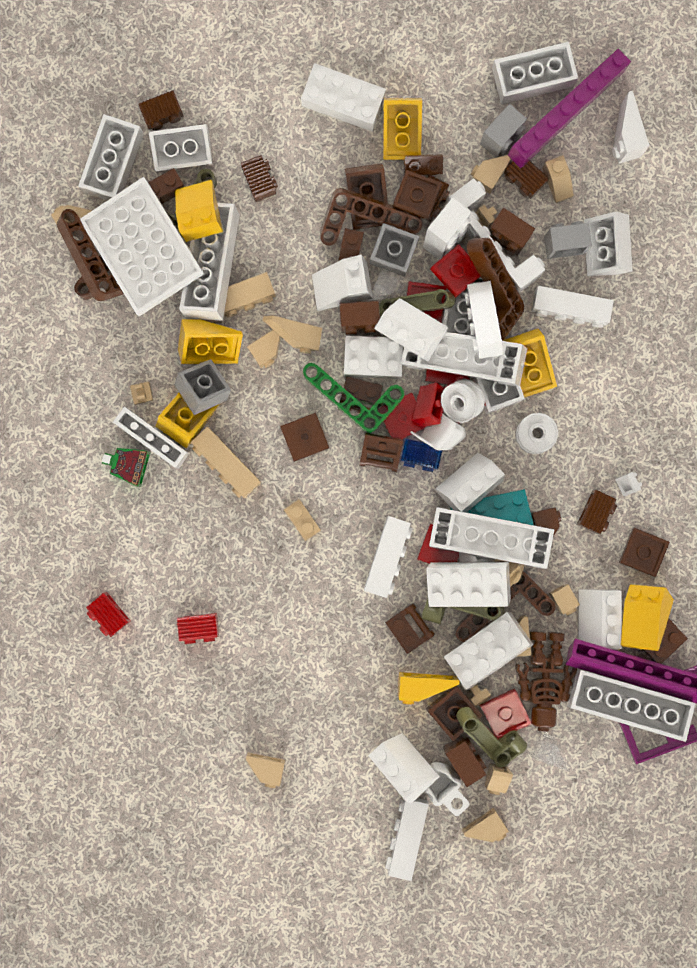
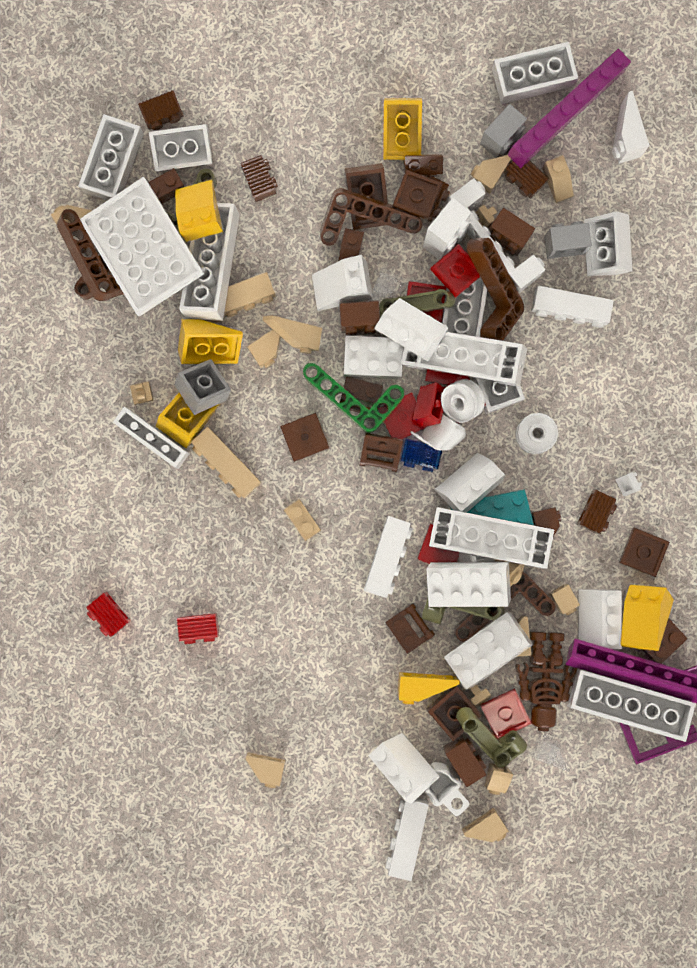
torso [102,448,151,487] -> none
white brick [301,63,386,132] -> none
light grey brick [370,223,419,277] -> none
white brick [464,281,503,358] -> none
yellow slope [503,328,557,398] -> none

